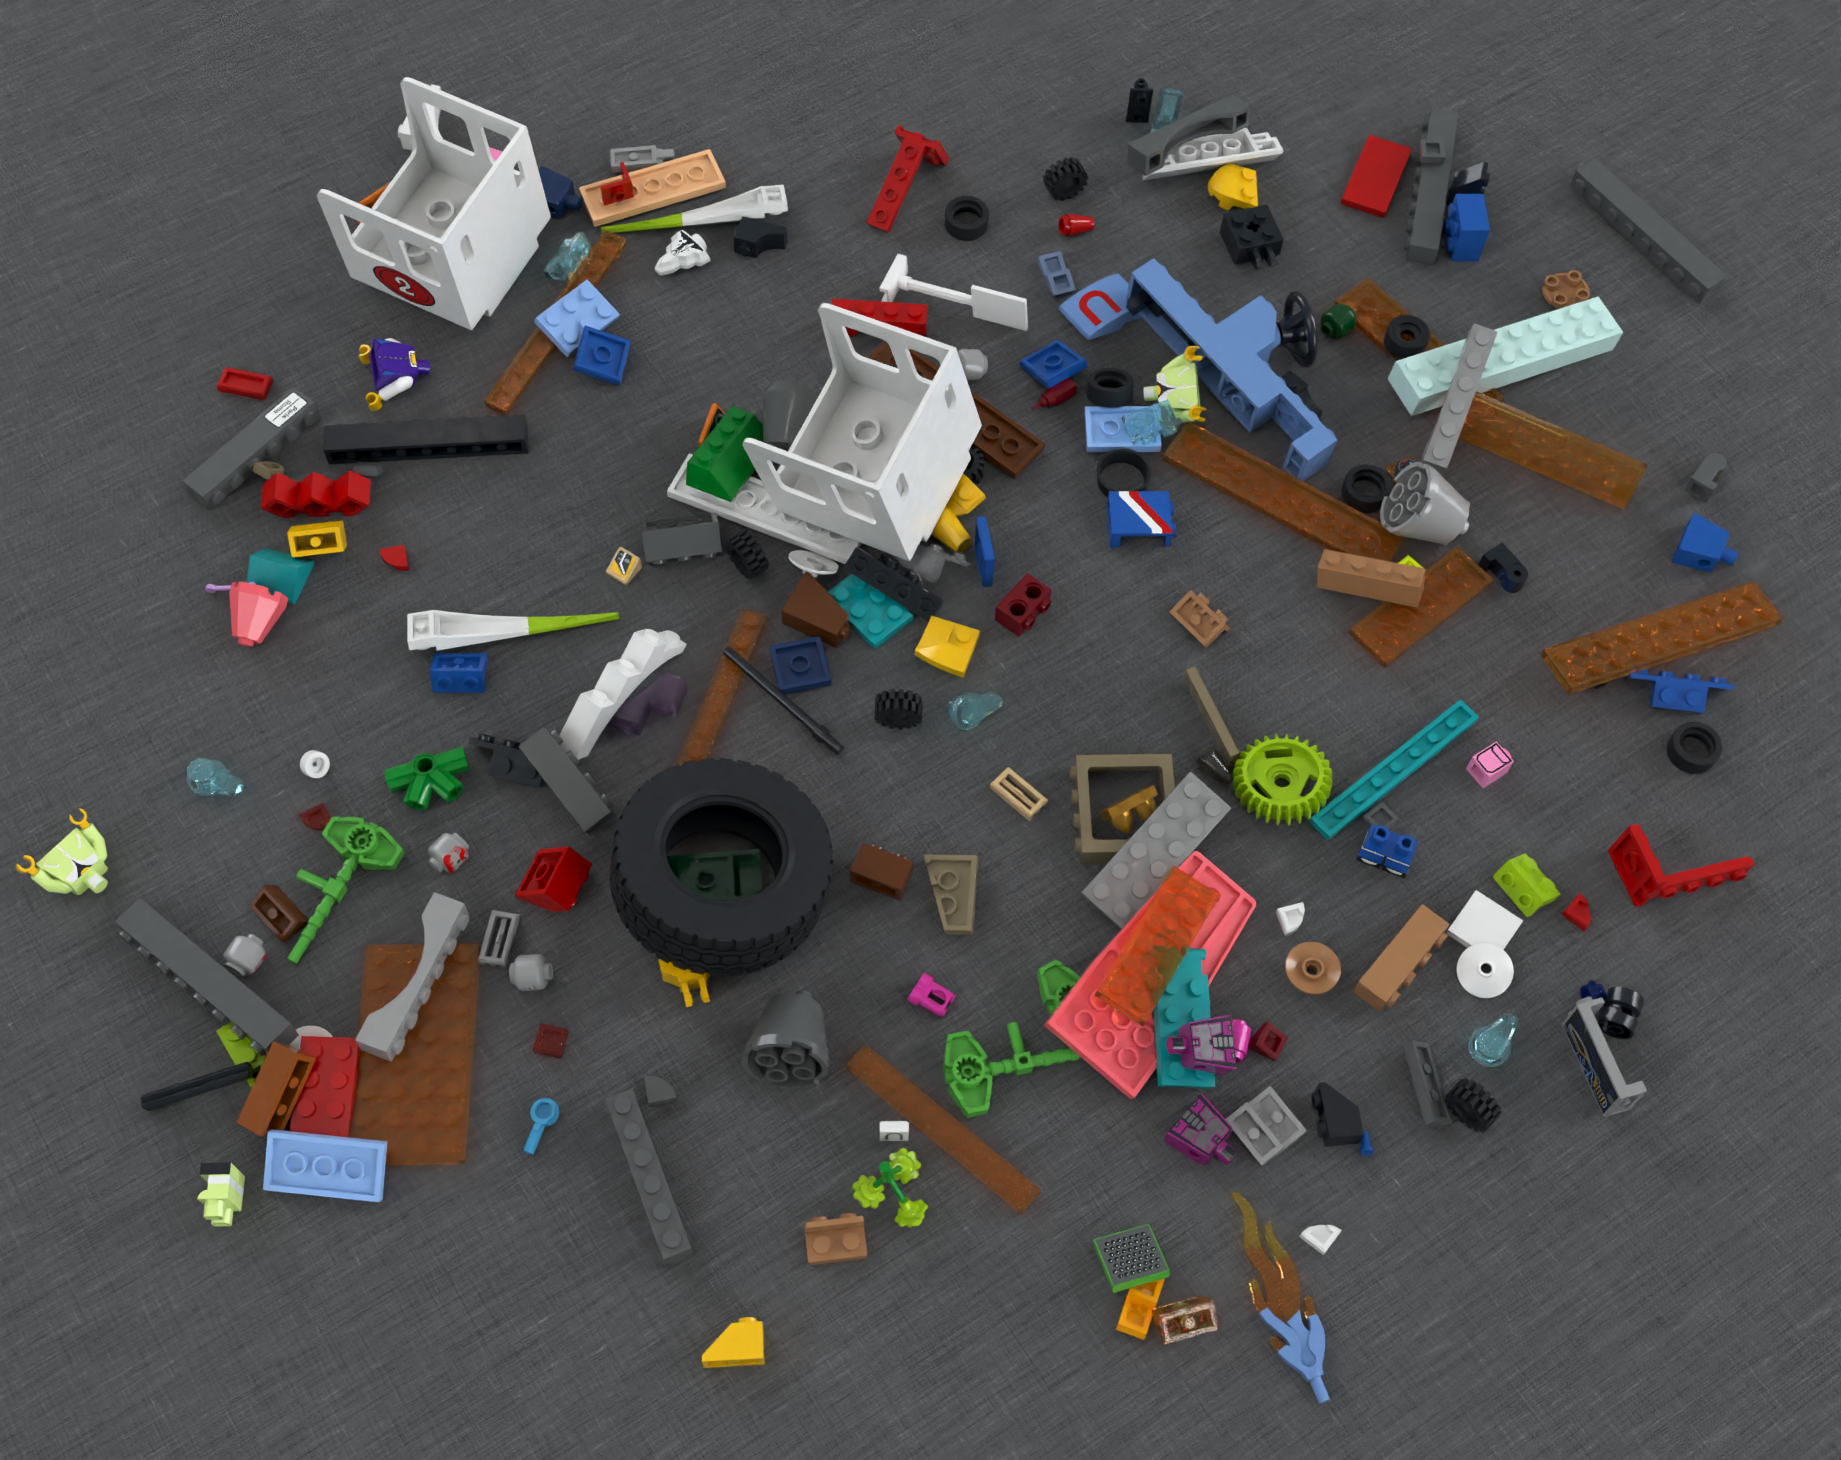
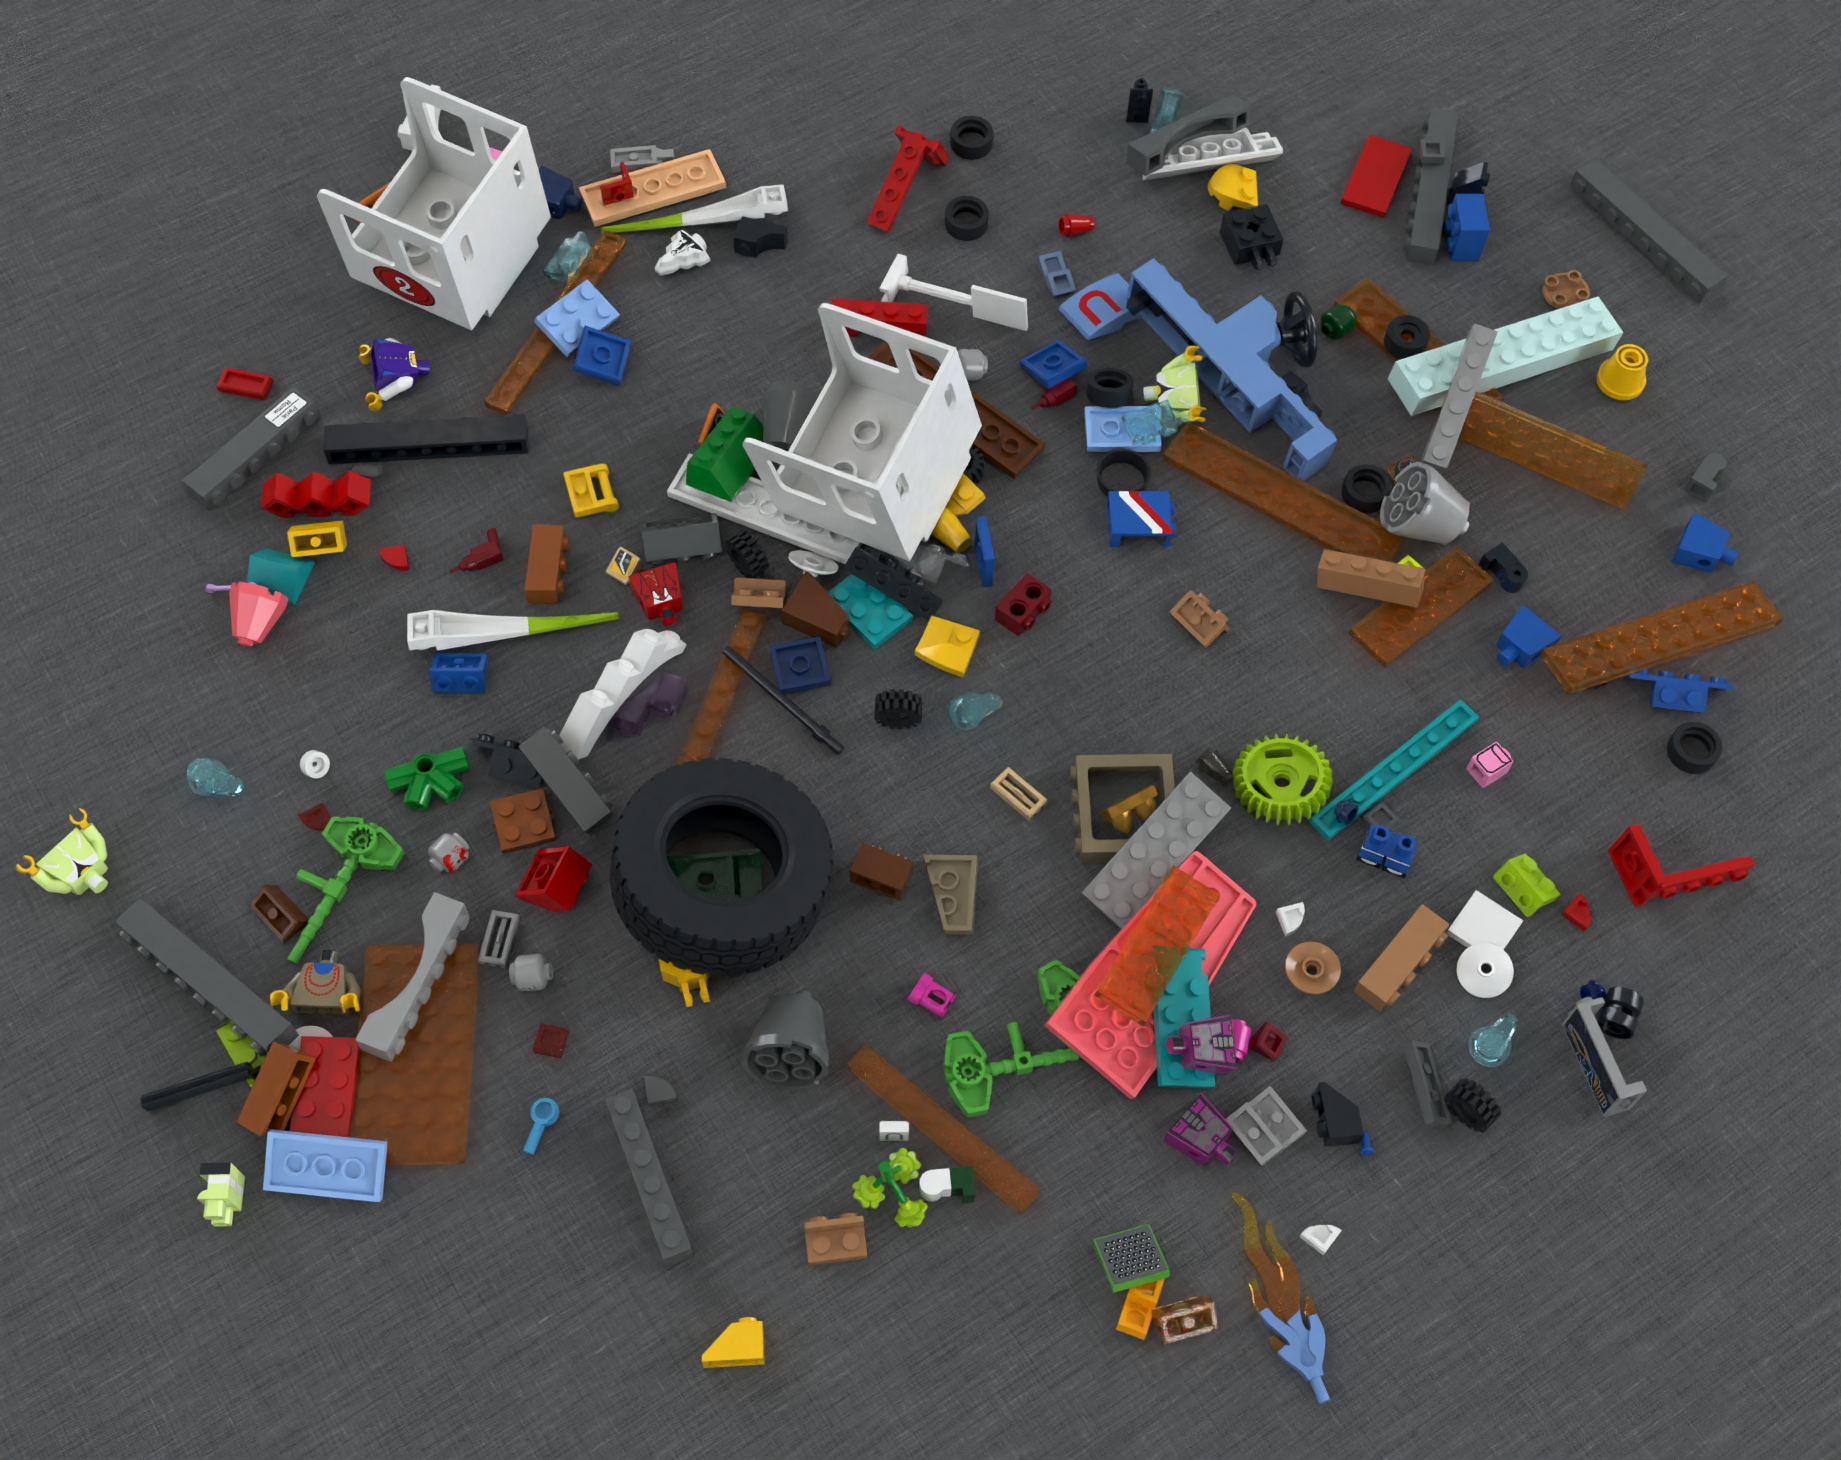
light grey head [223,934,266,978] -> none
dark tan tile [252,461,285,480] -> none
black tyre [1043,157,1088,201] -> none
dark tan tile [1185,667,1239,768] -> none
none -> dark tan torso [270,950,362,1017]
none -> dark red piece [450,528,503,573]
none -> dark orange plate [490,788,556,854]
none -> dark orange brick [524,525,570,604]
none -> yellow plate [563,463,619,518]
none -> red torso [628,562,683,626]
none -> medium nougat bracket [731,577,786,608]
none -> leg [919,1166,975,1203]
none -> black tyre [950,115,994,160]
none -> dark blue plate [1334,799,1359,825]
none -> blue torso [1496,605,1561,668]
none -> yellow piece [1596,344,1648,400]

